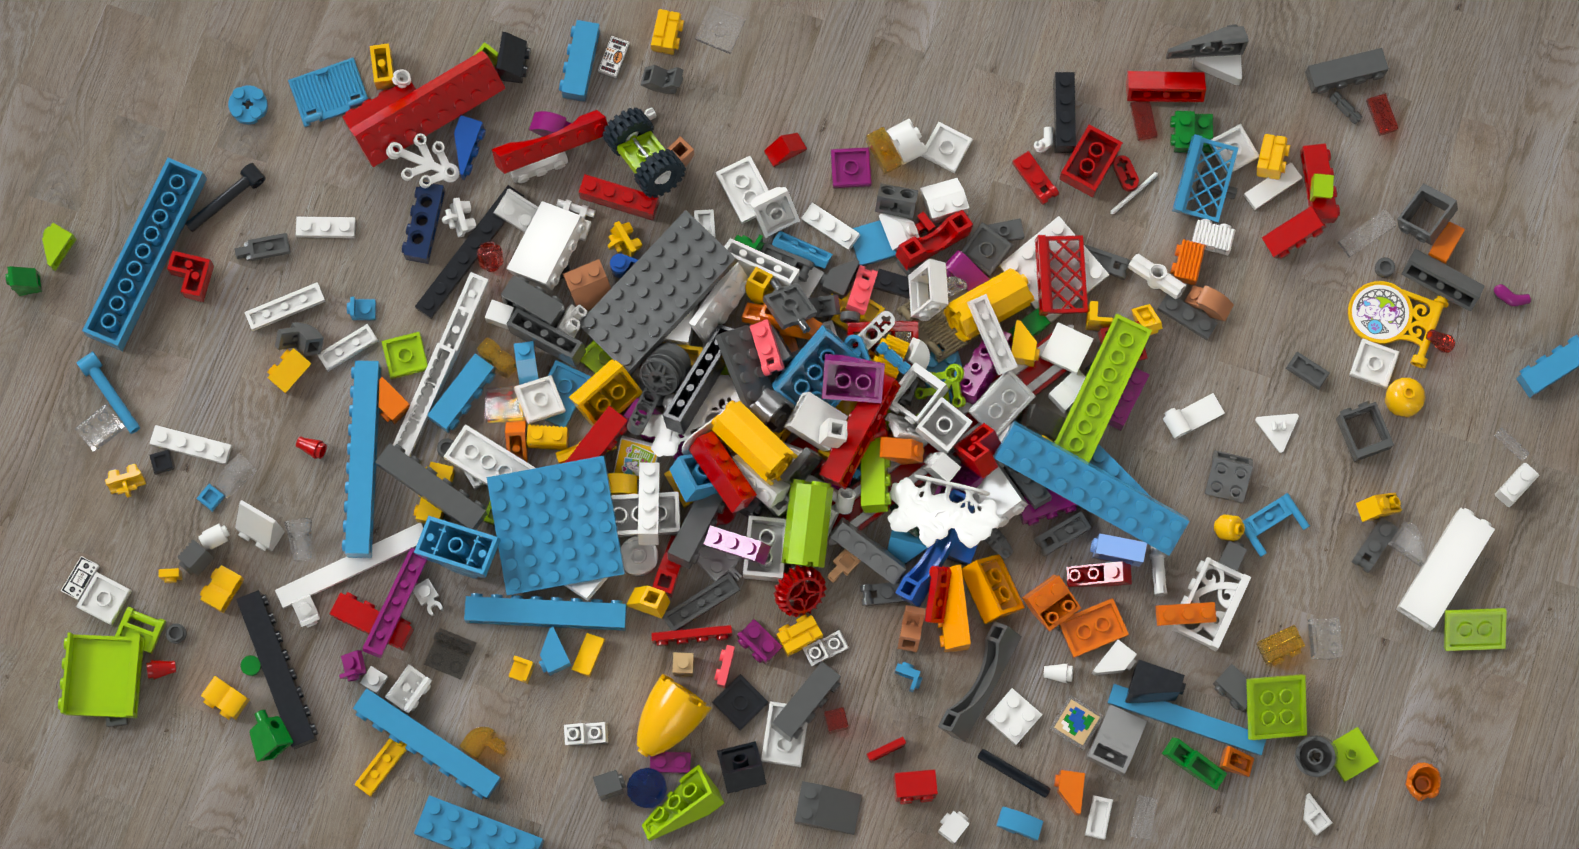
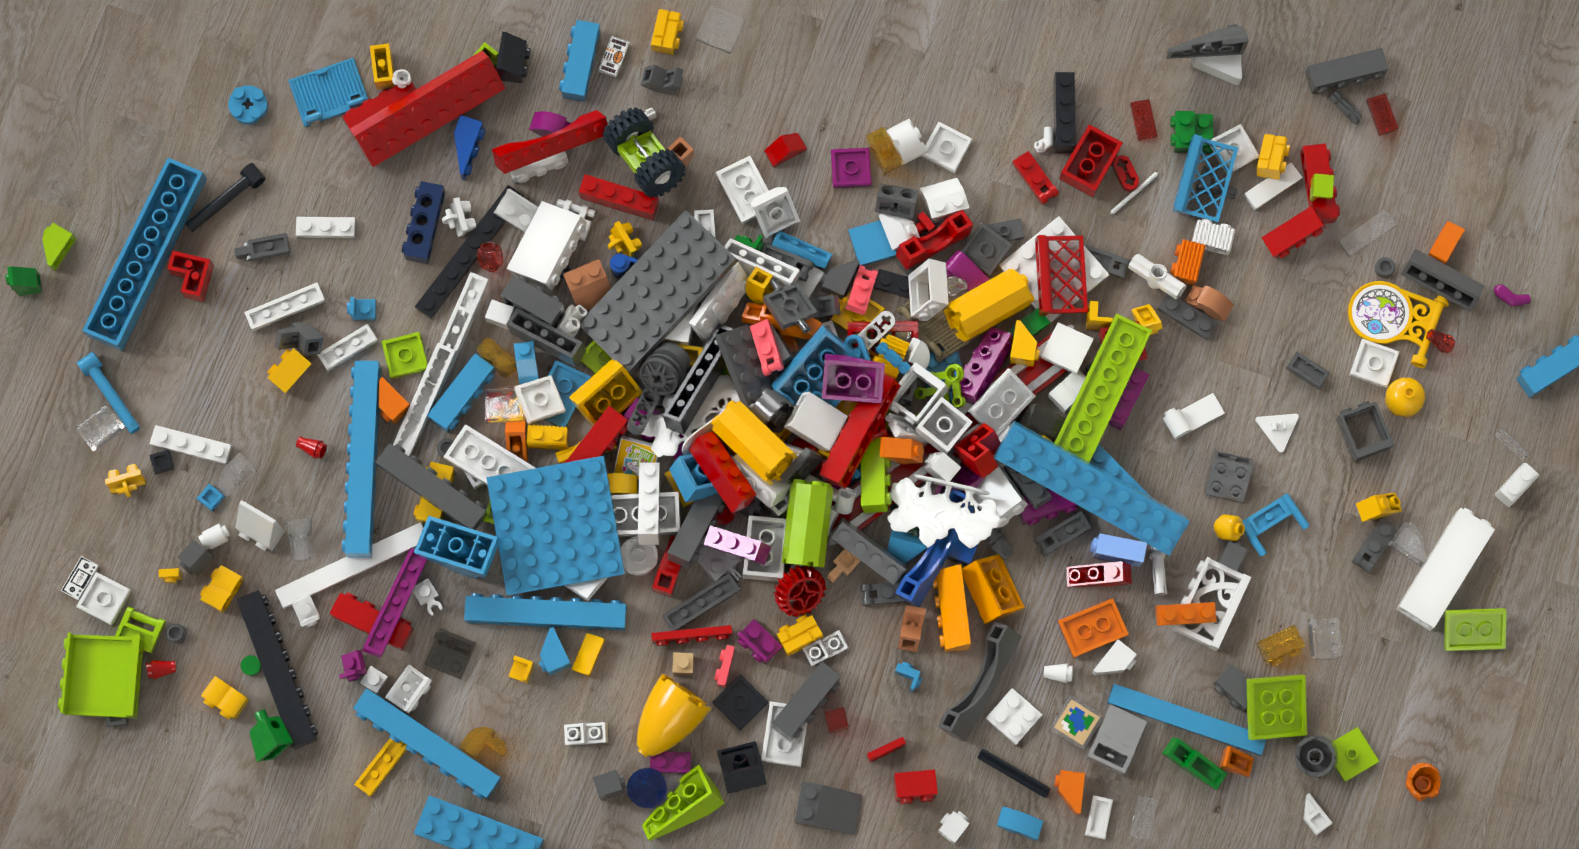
white plant [386,133,459,188] -> none
yellow slope [626,585,670,619] -> none
white plate [801,203,860,251] -> none
white brick [819,418,848,449] -> none
dark grey tile [840,311,860,324] -> none
red plate [925,566,951,623] -> none
white plate [967,294,1018,375] -> none
orange slope [1022,575,1081,631] -> none
black slope [1125,660,1186,703] -> none
red brick [1126,71,1206,102] -> none
dark grey window [1397,183,1458,245] -> none

